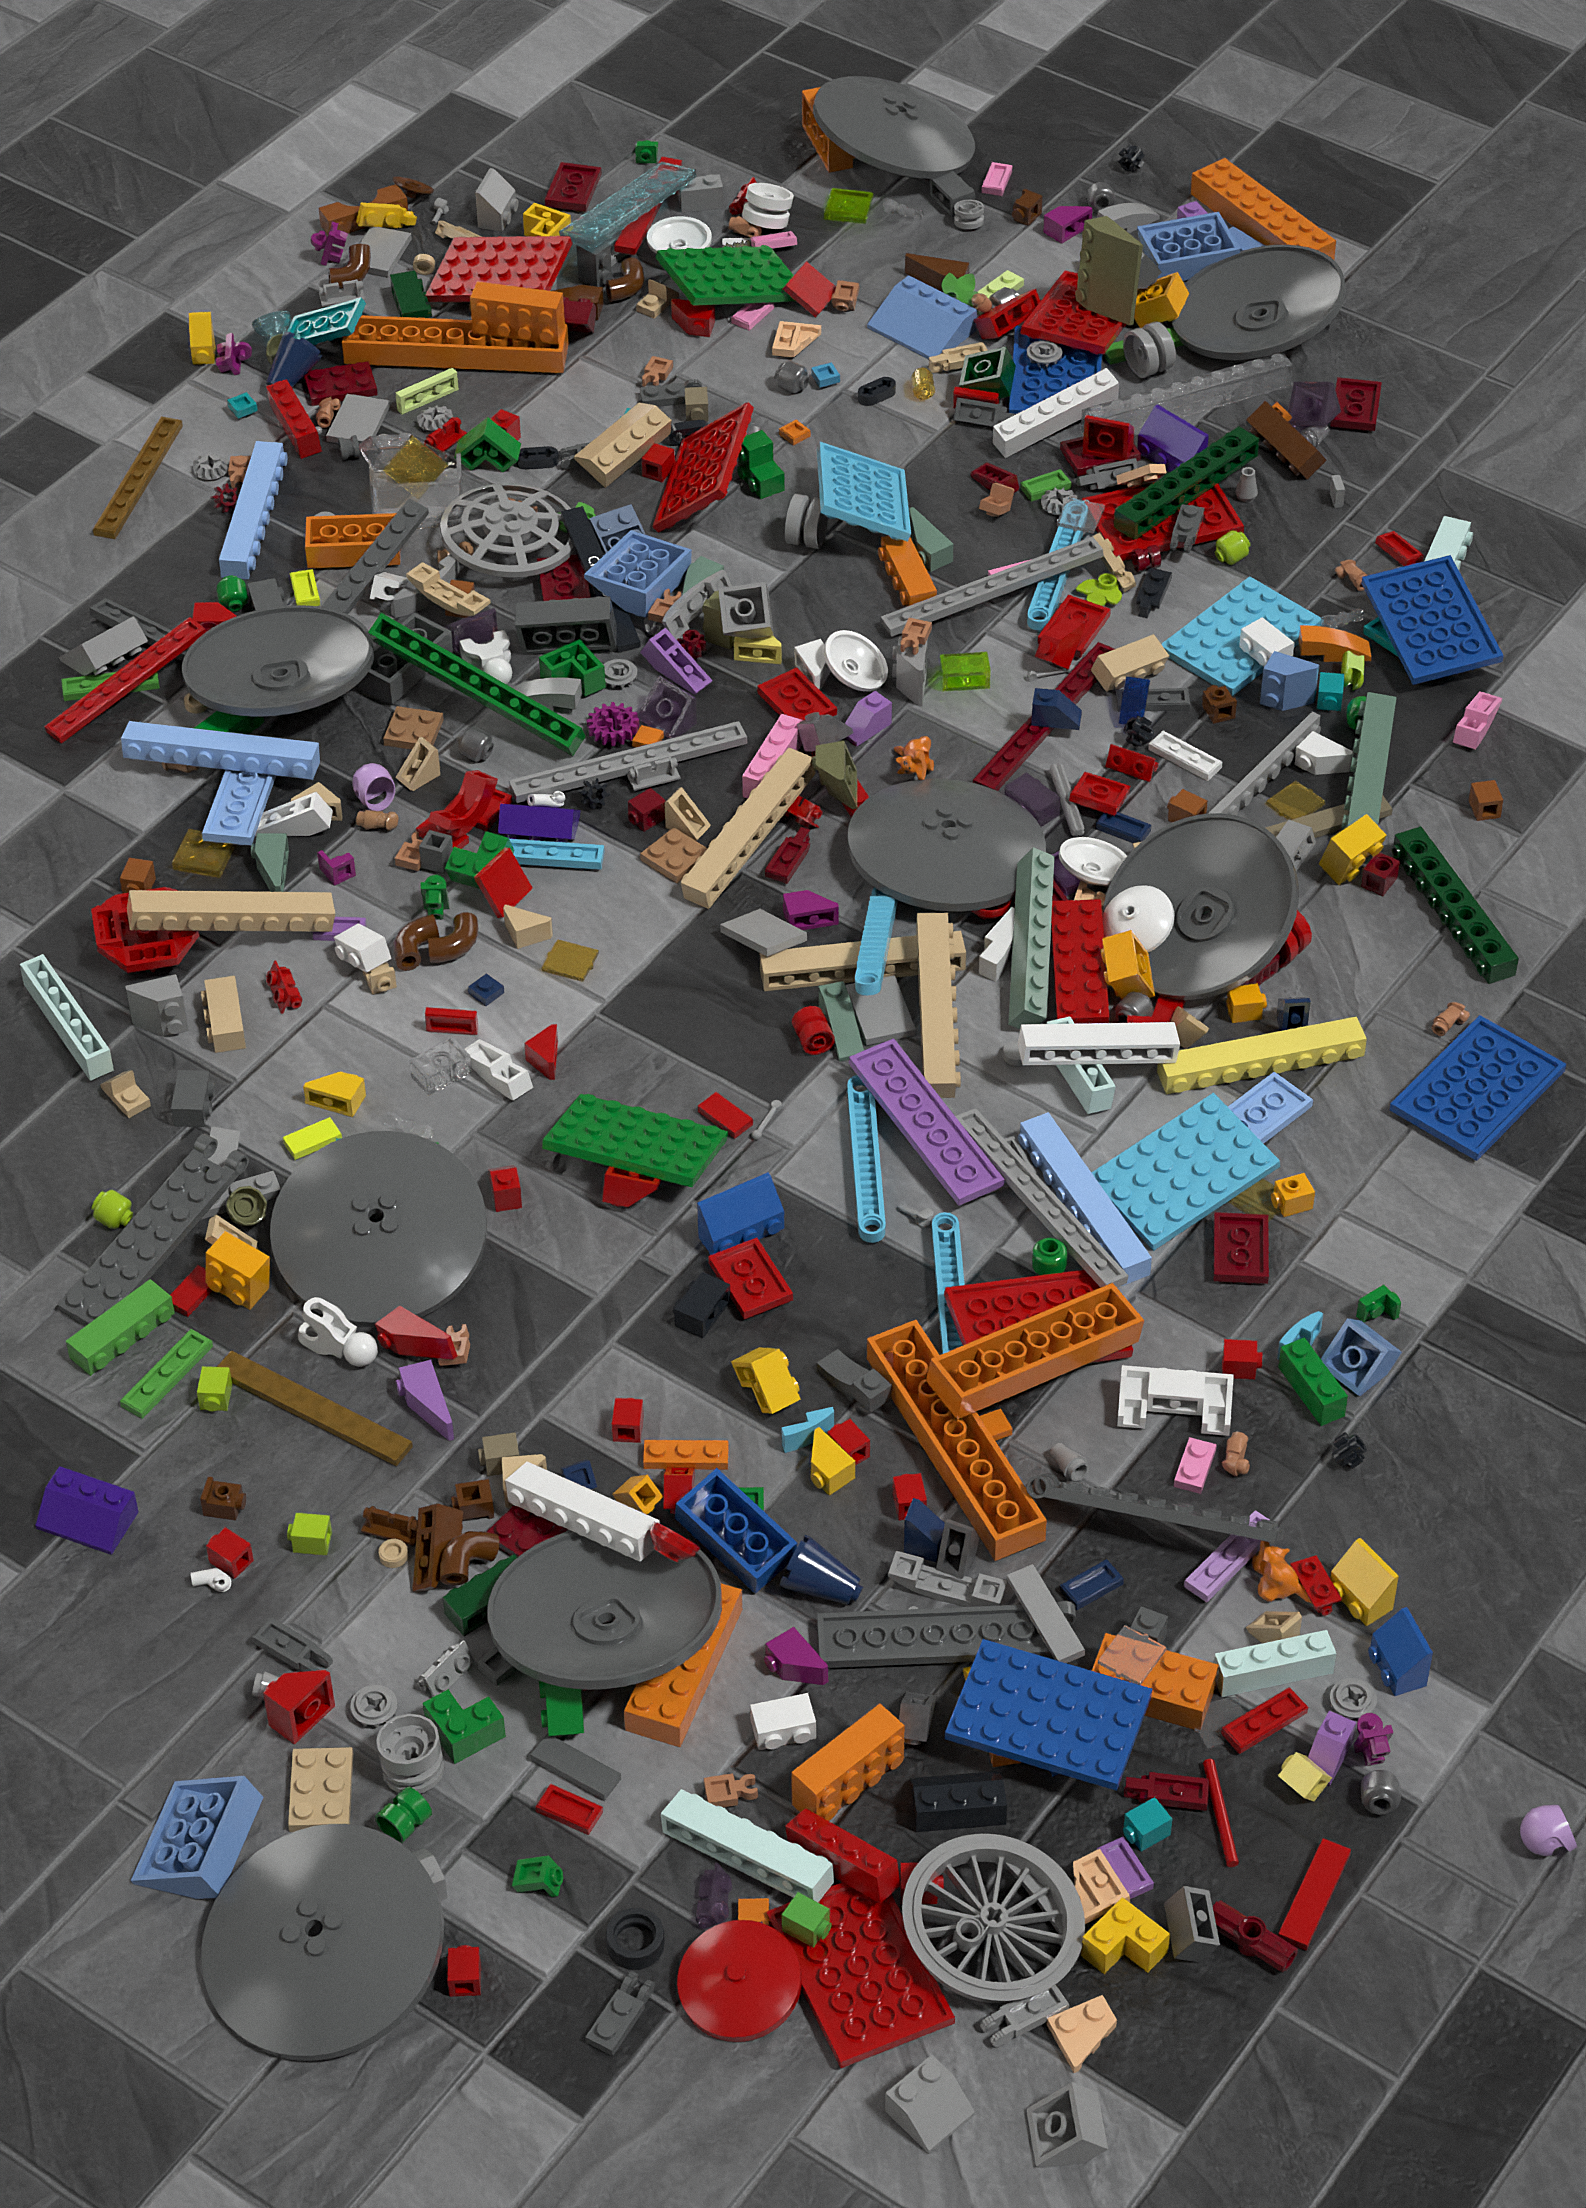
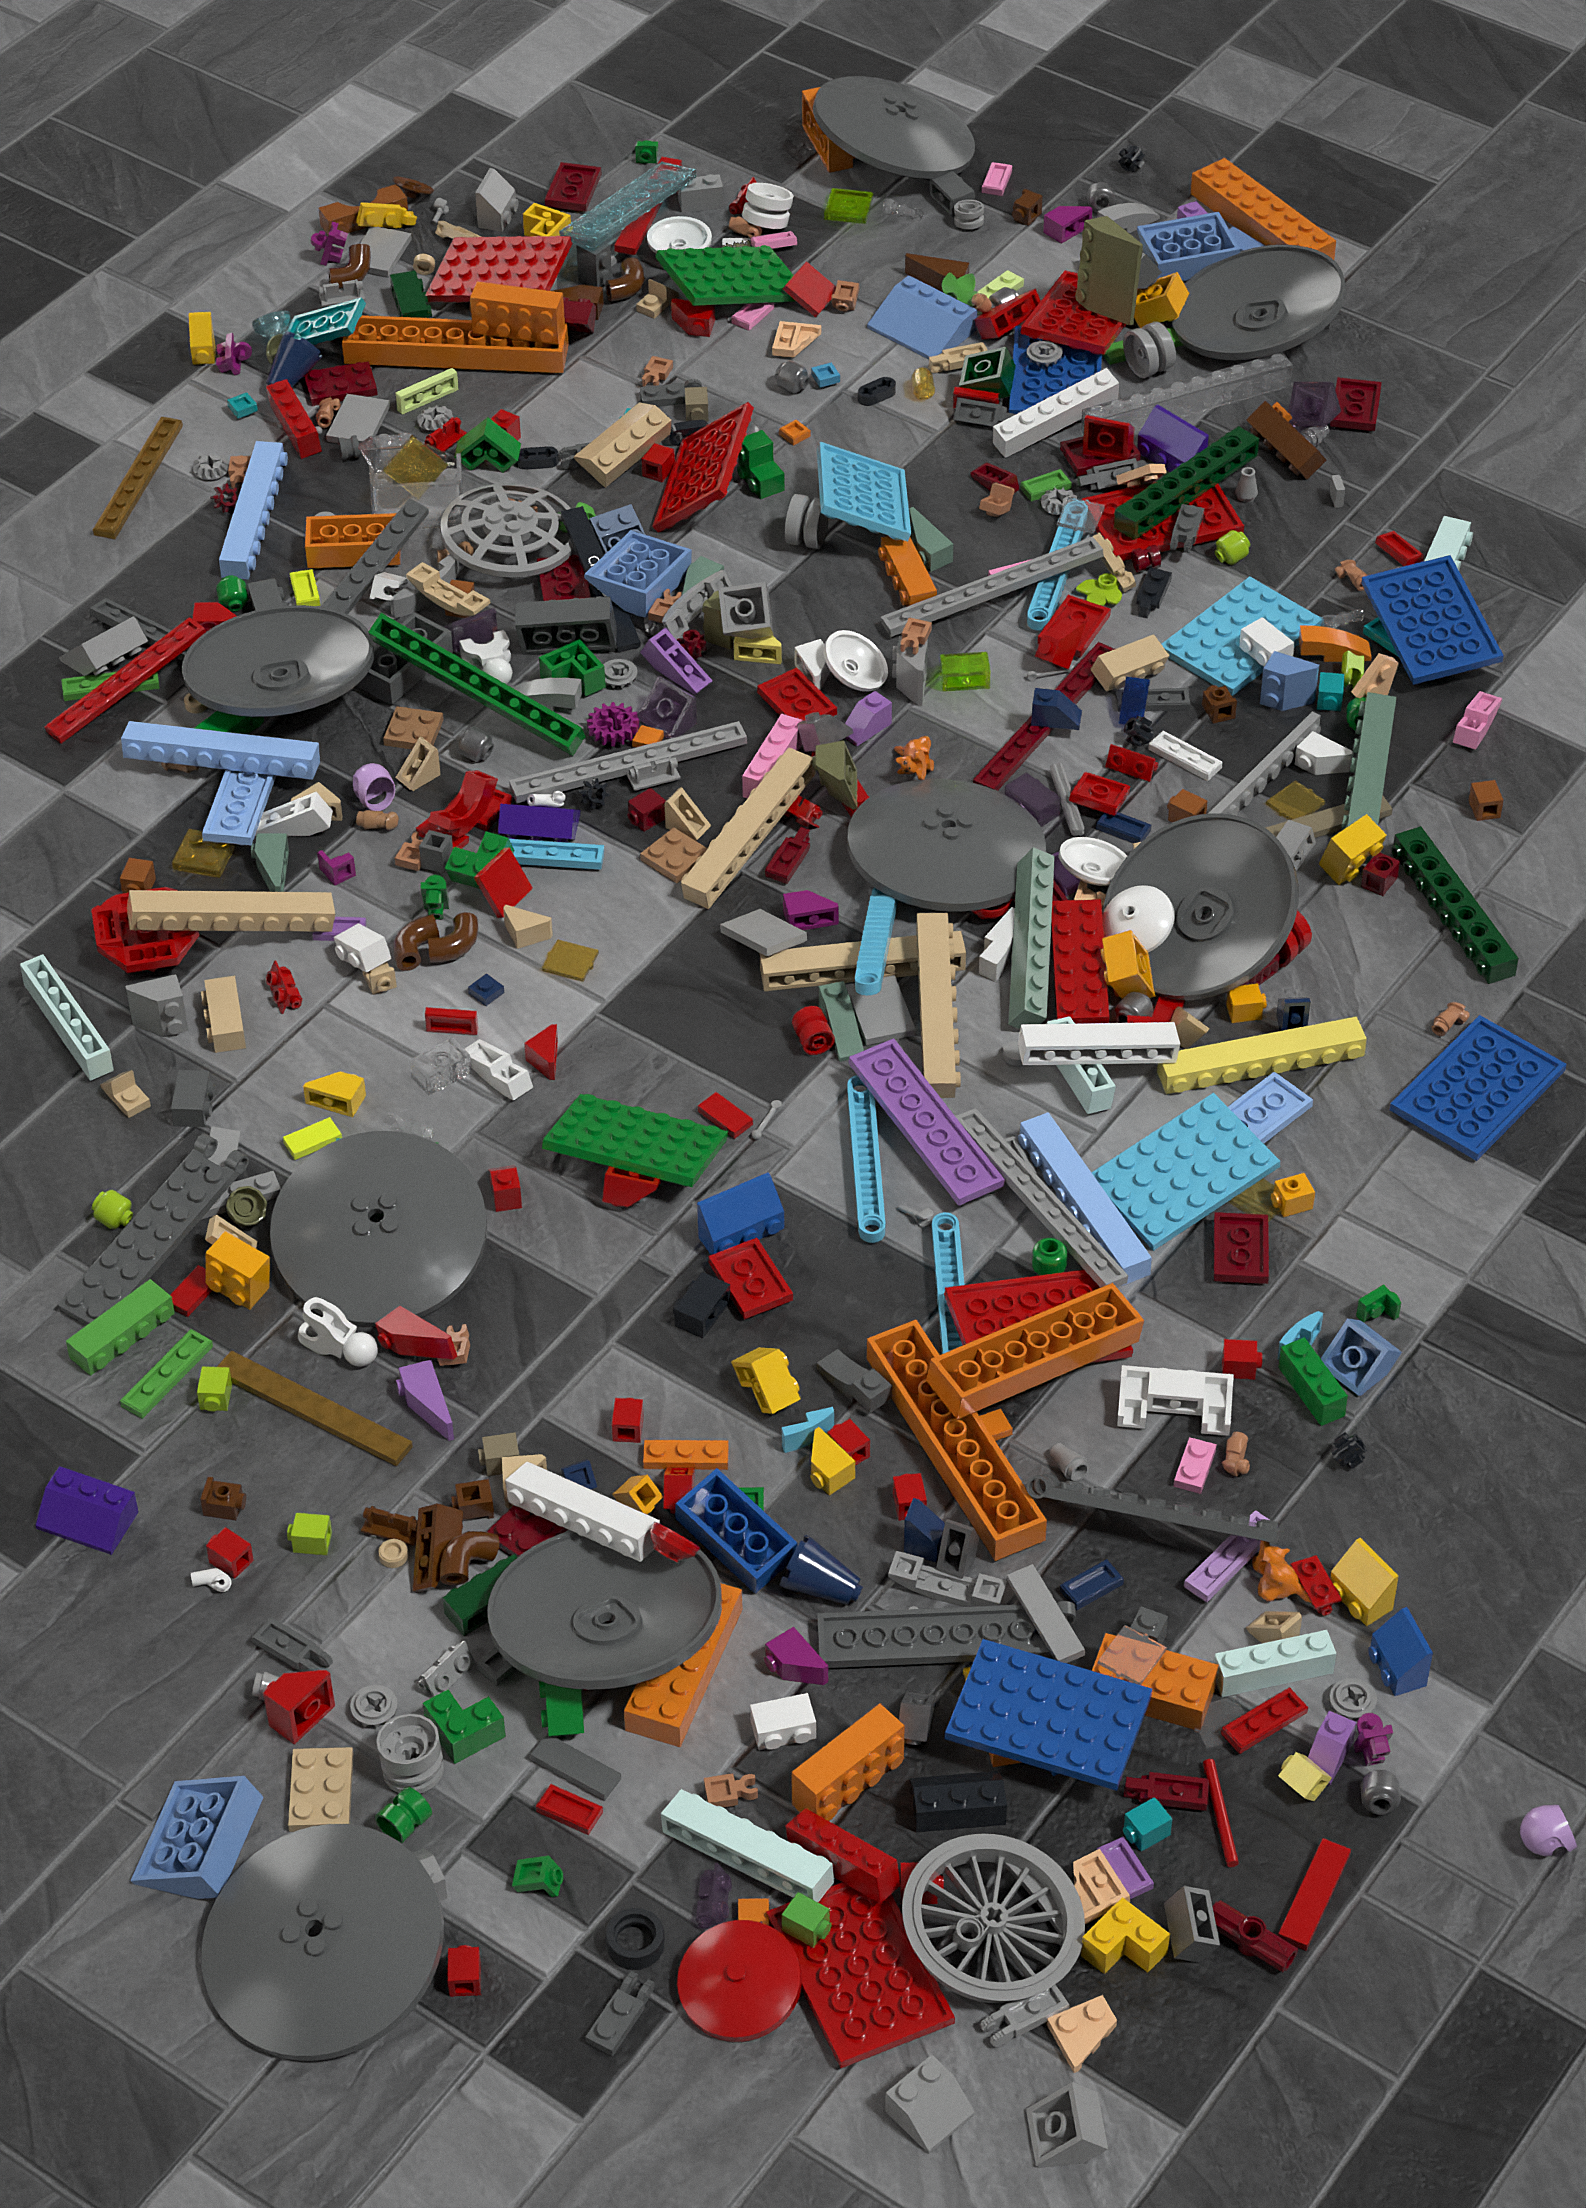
none -> light nougat wing [1351,653,1398,698]

